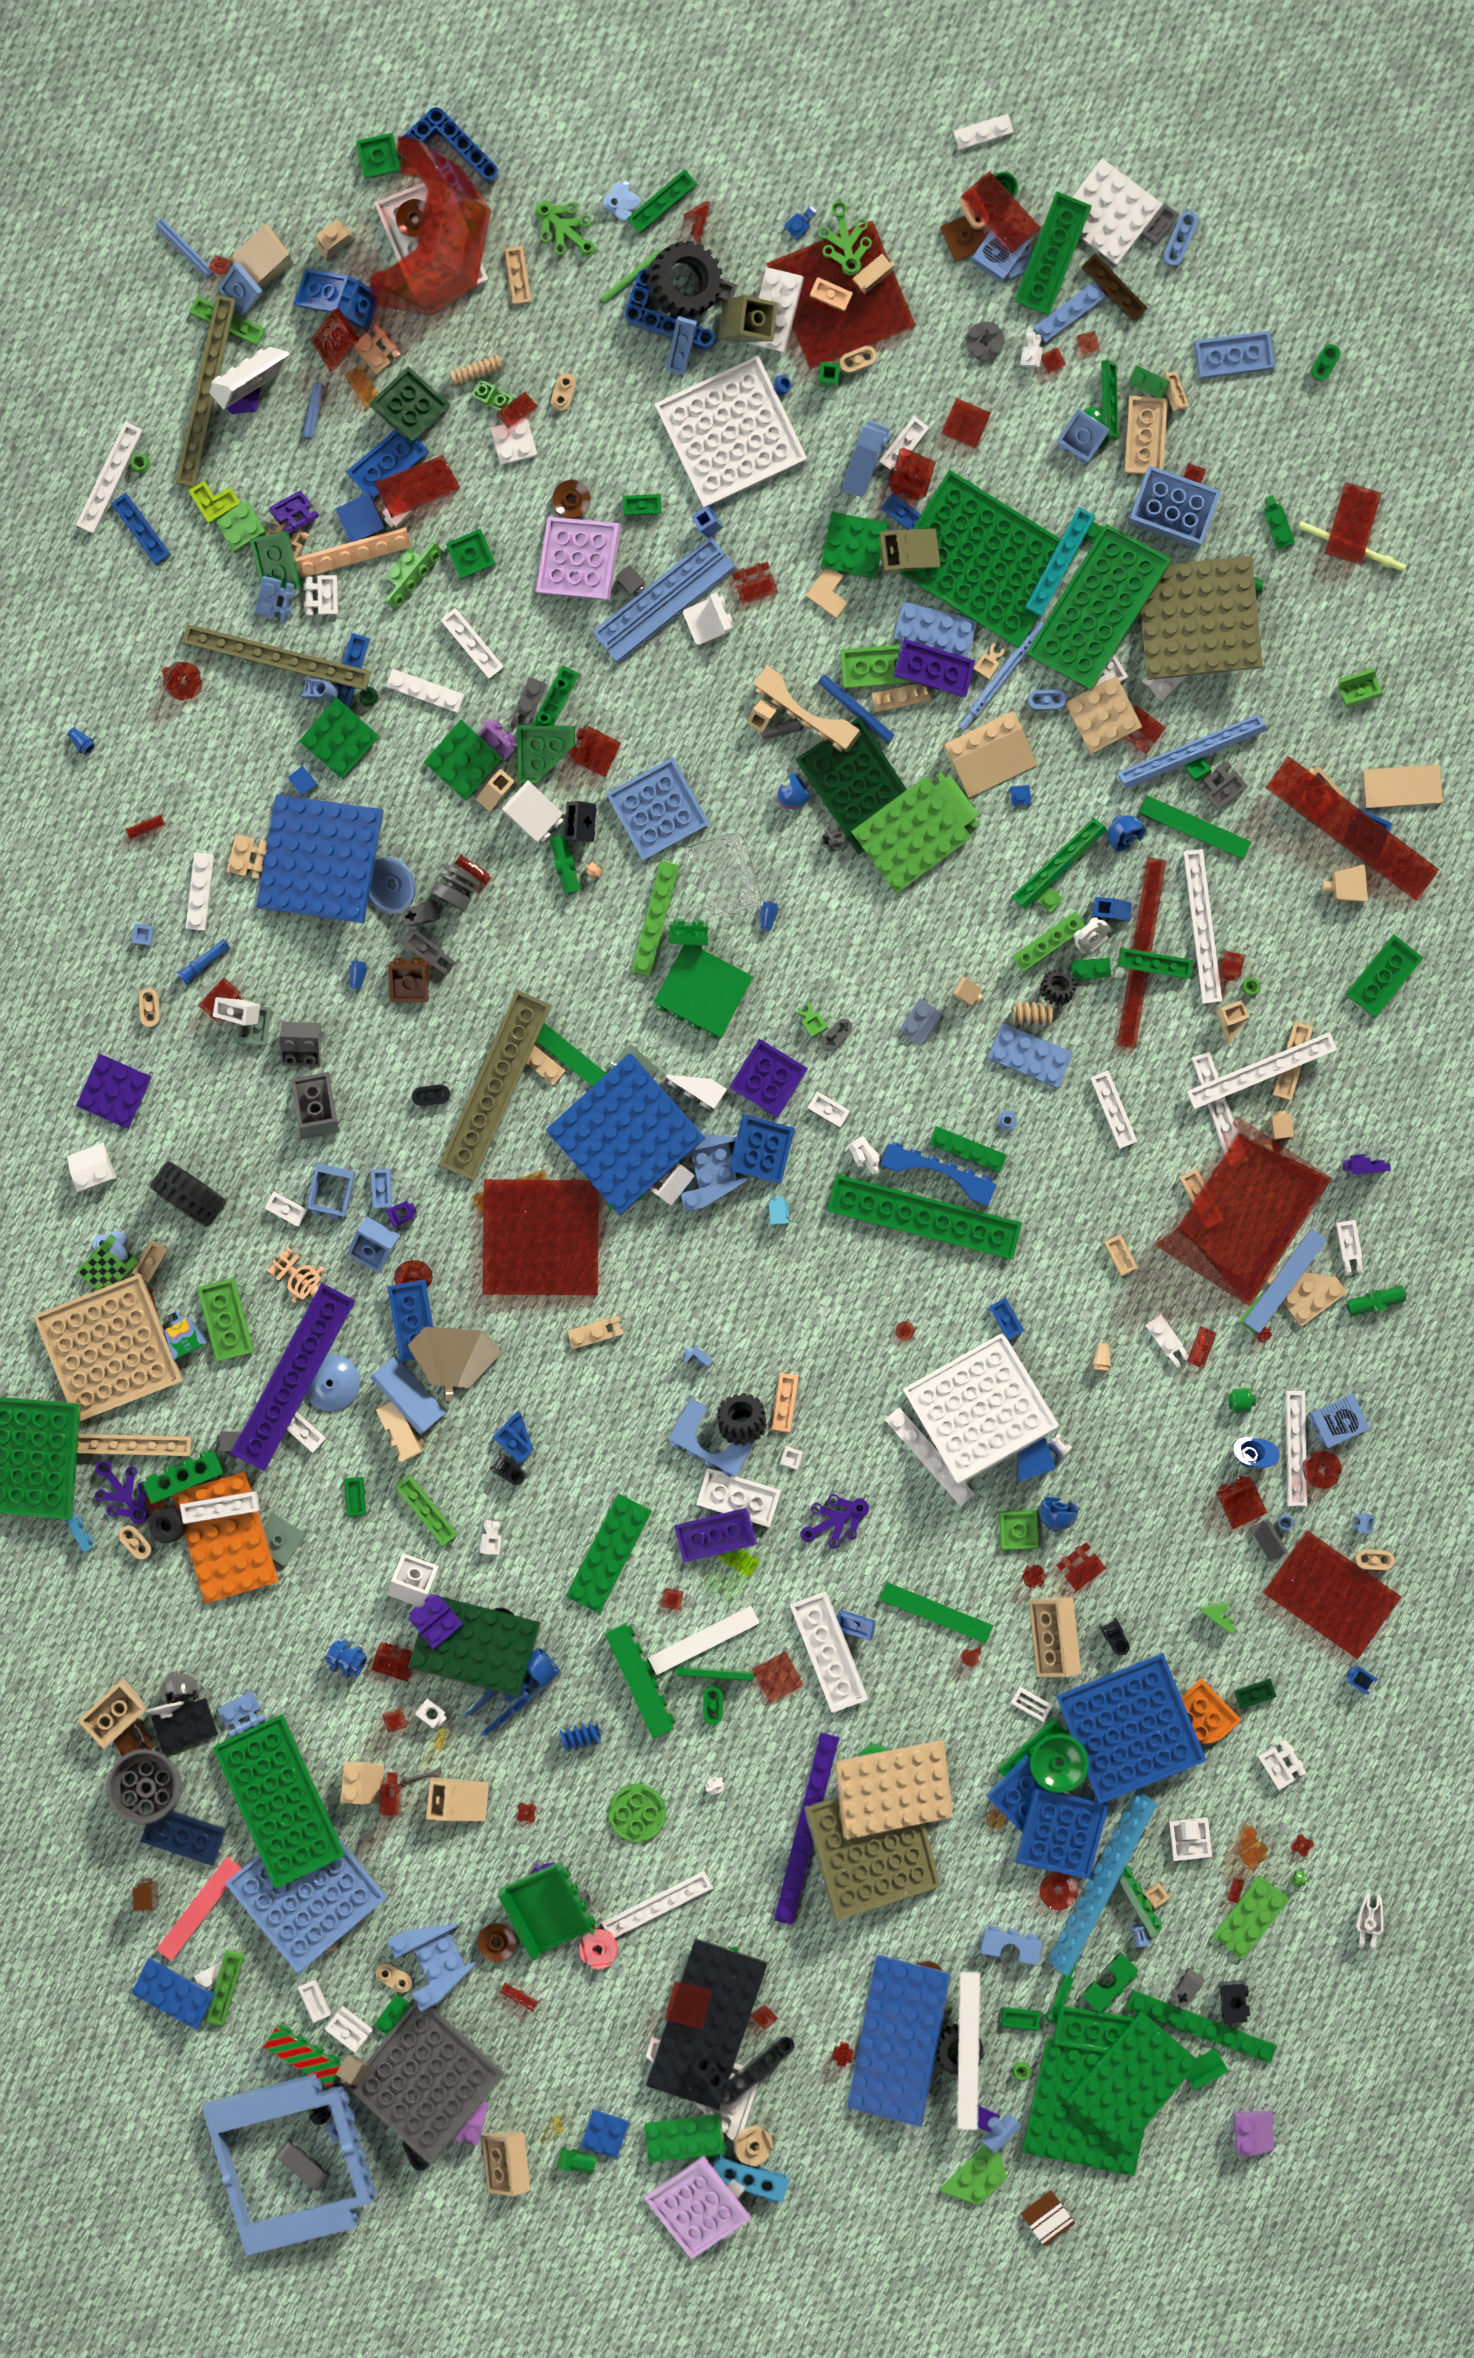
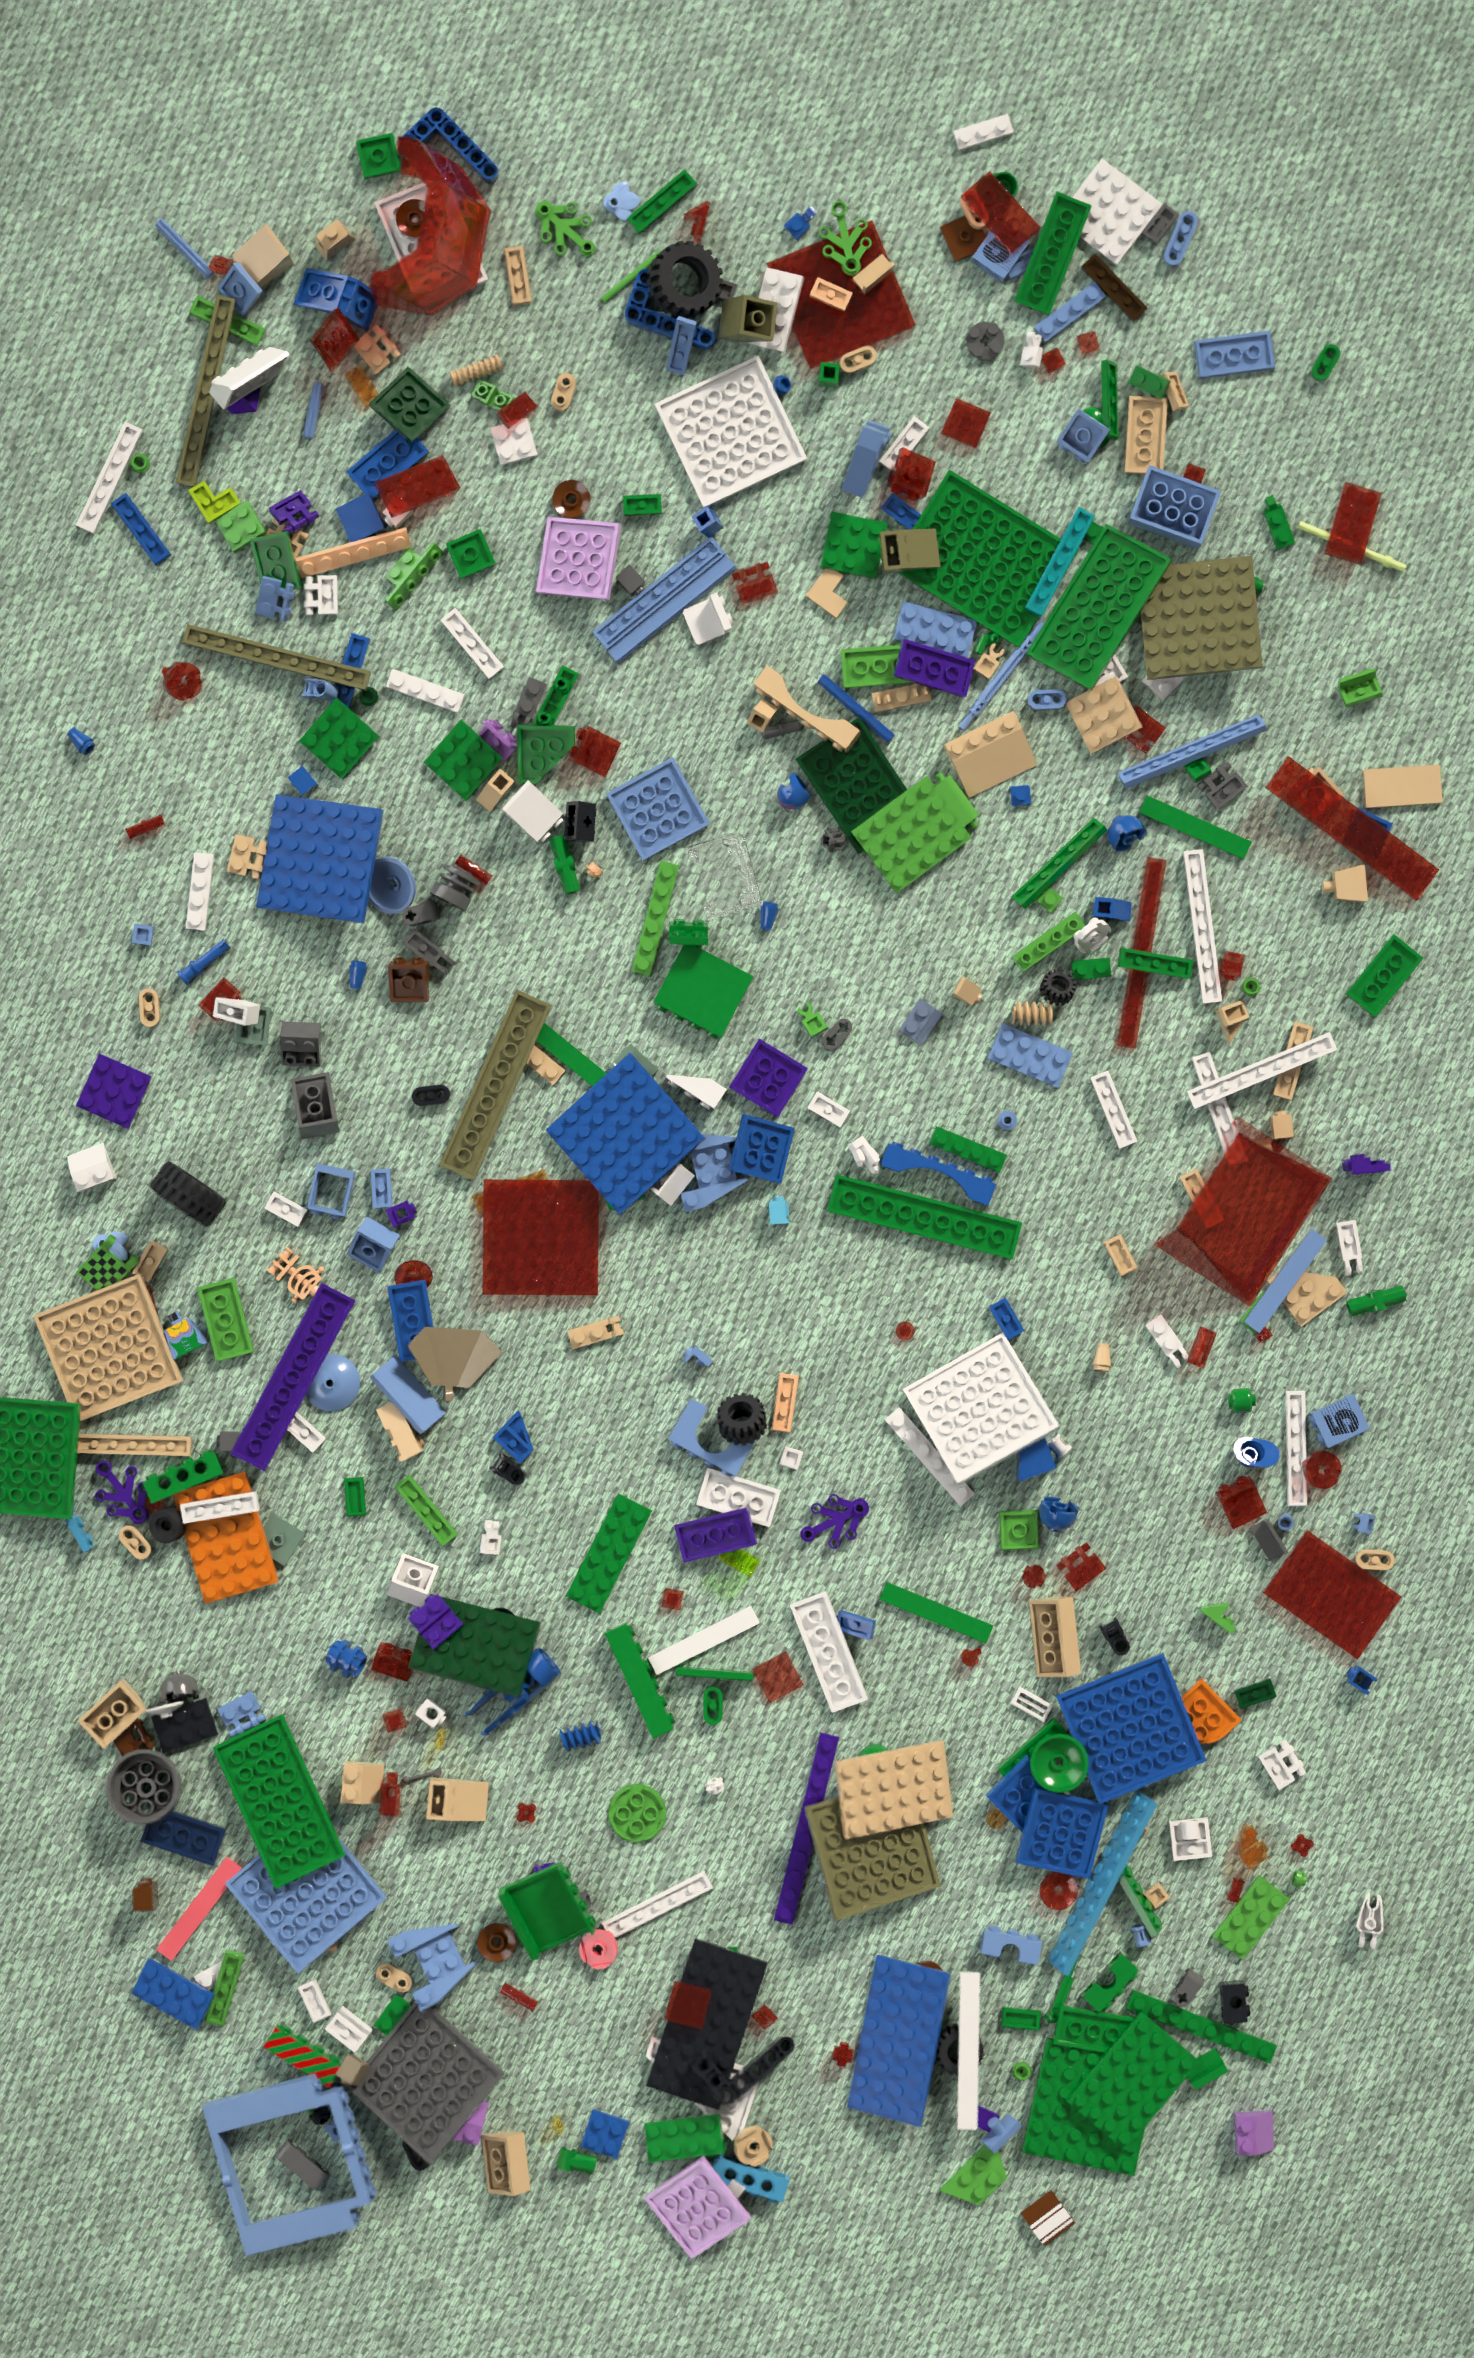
none -> green arm [974,632,1000,655]

